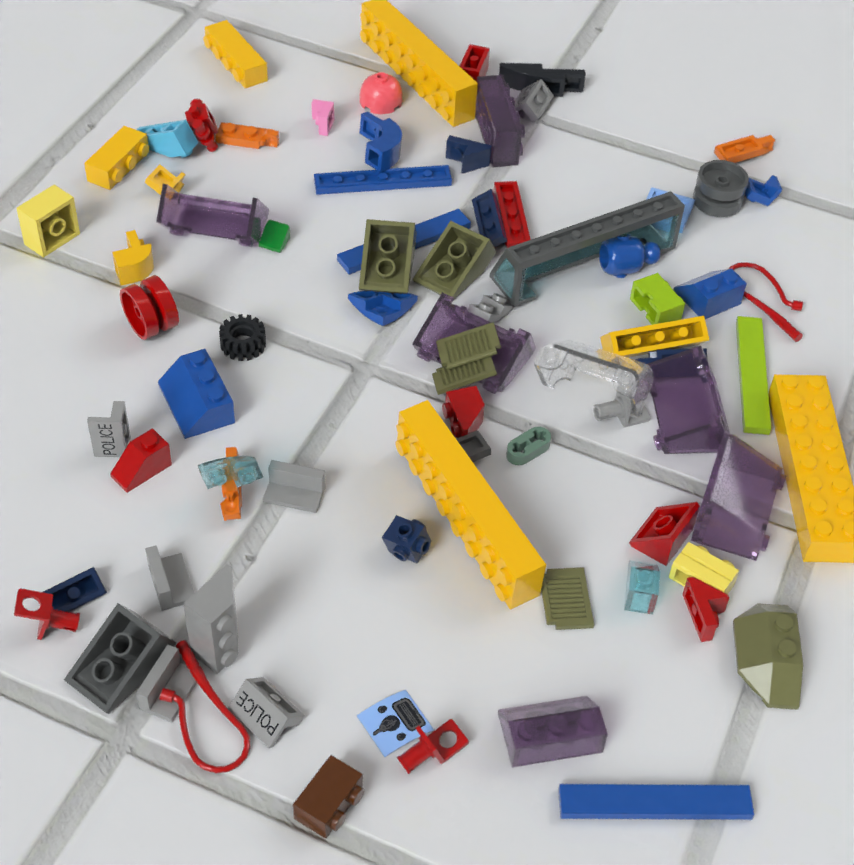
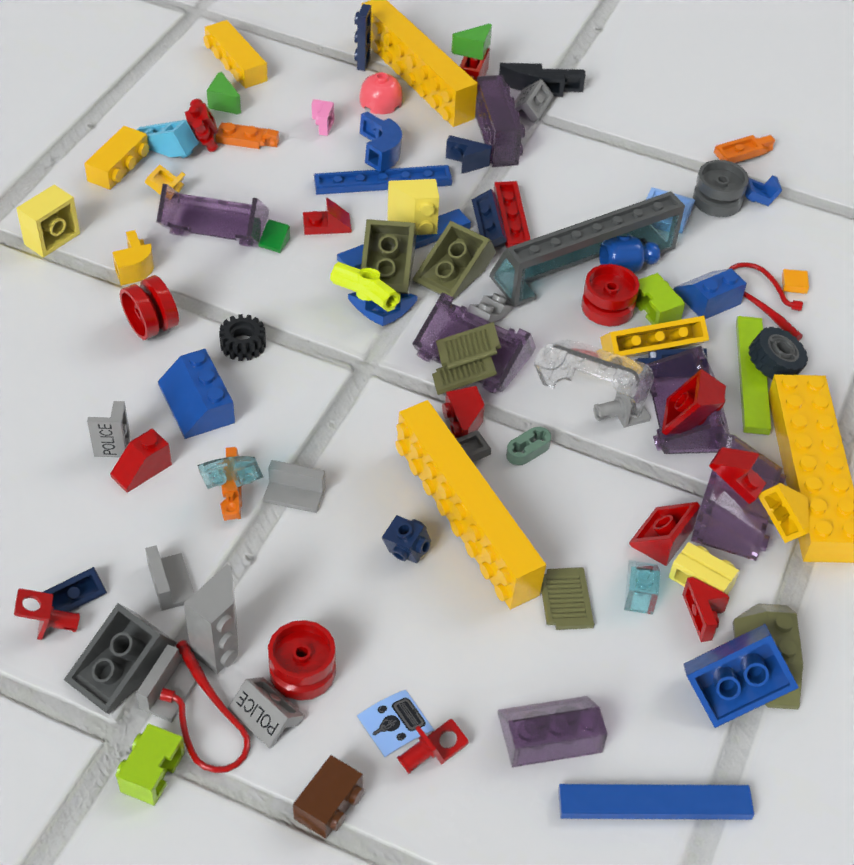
none -> lime brick [116,723,185,806]
none -> bright green slope [207,72,241,114]
none -> red wheel [268,620,336,701]
none -> red slope [303,198,351,235]
none -> neon yellow piece [330,262,400,312]
none -> dark blue plate [354,4,371,71]
none -> light yellow slope [387,179,439,235]
none -> bright green slope [451,23,492,60]
none -> red wheel [581,264,640,326]
none -> red slope [662,369,726,435]
none -> blue slope [683,624,799,728]
none -> red slope [709,447,766,504]
none -> black wheel [748,327,808,380]
none -> yellow slope [758,483,809,543]
none -> light orange tile [782,269,809,294]

